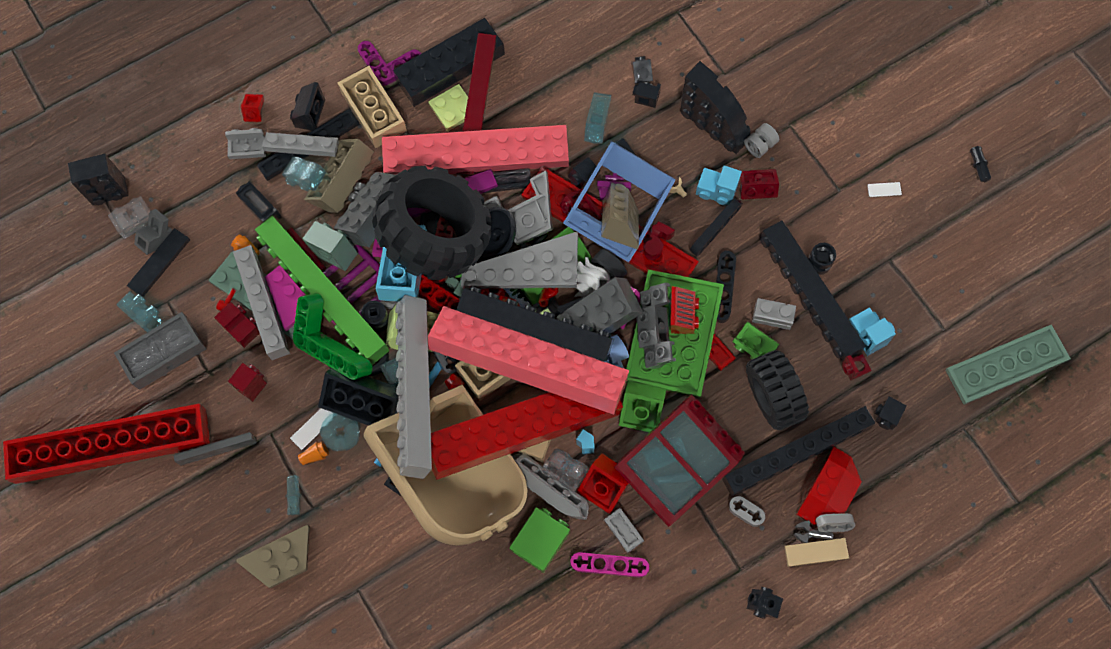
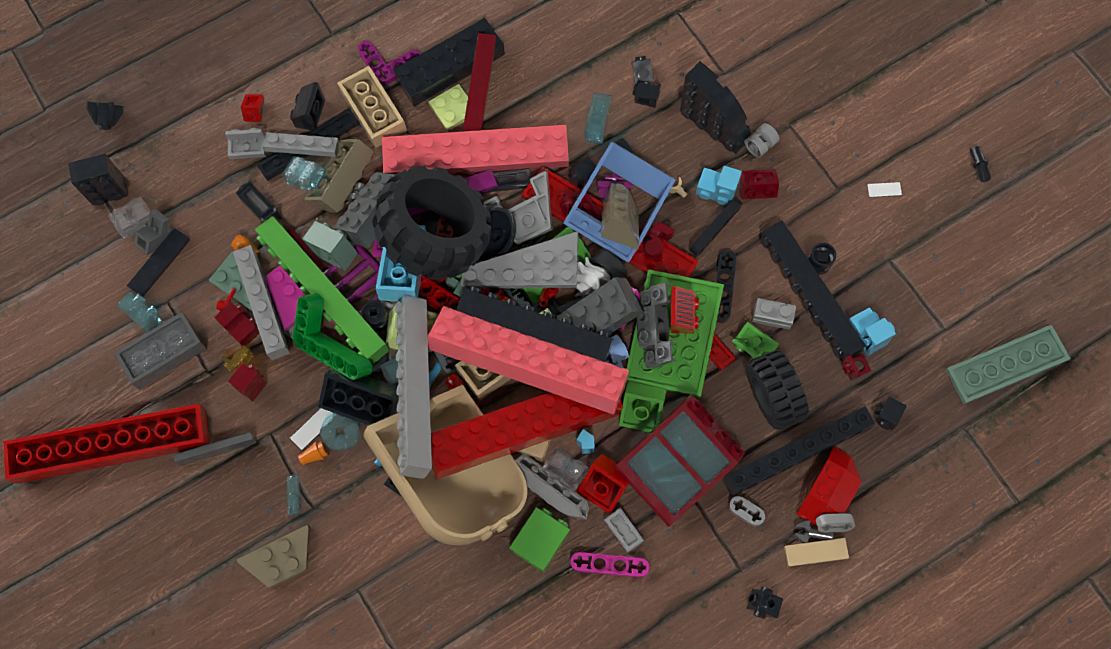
none -> black brick [86,101,124,130]
none -> clear yellow bracket [220,346,254,372]

